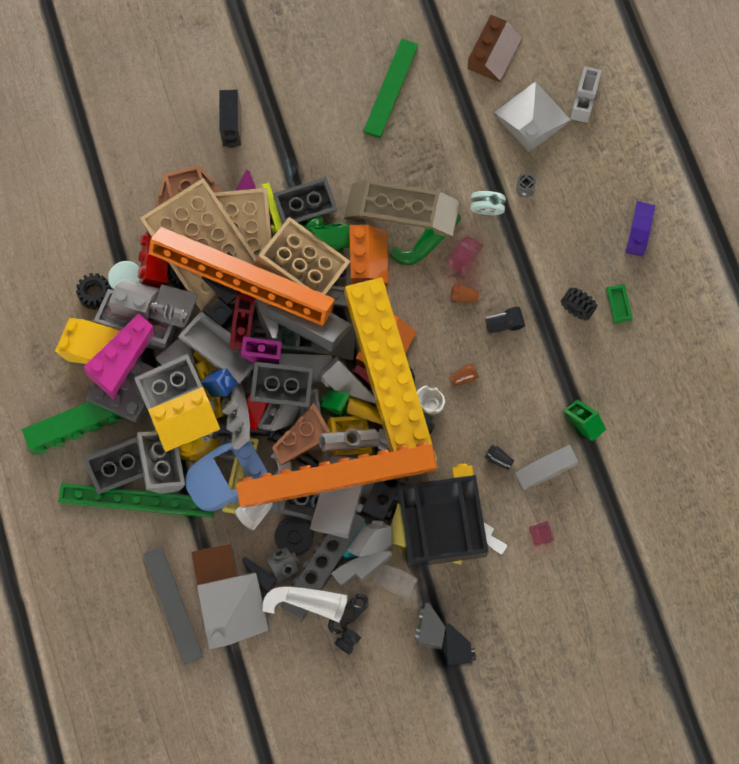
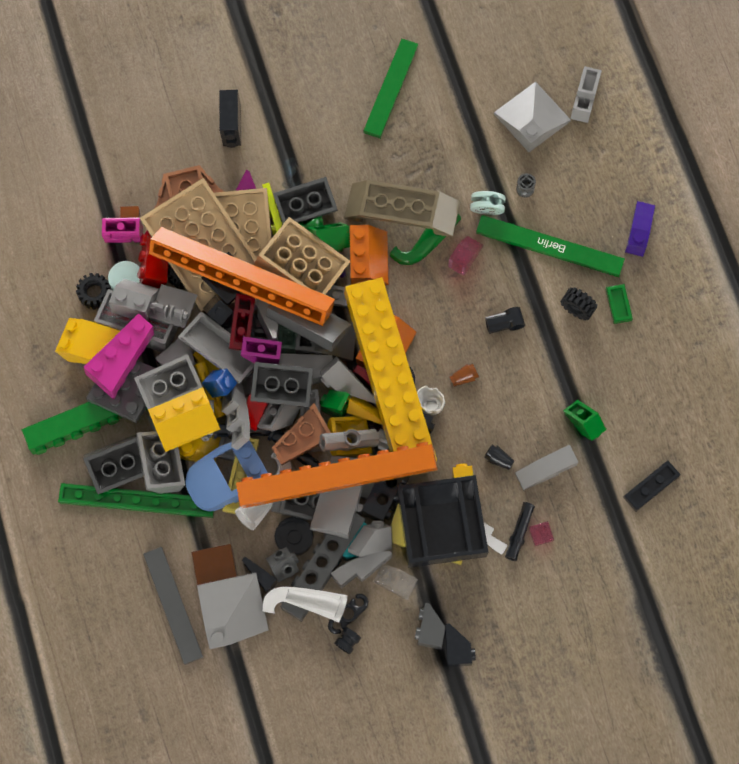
dark orange cone [451,284,479,302] -> none
reddish brown slope [467,15,522,82] -> none
none -> dark pink brick [102,218,143,243]
none -> dark orange slope [120,206,141,218]
none -> green tile [476,215,625,277]
none -> black pin [505,502,535,561]
none -> black tile [623,460,681,512]

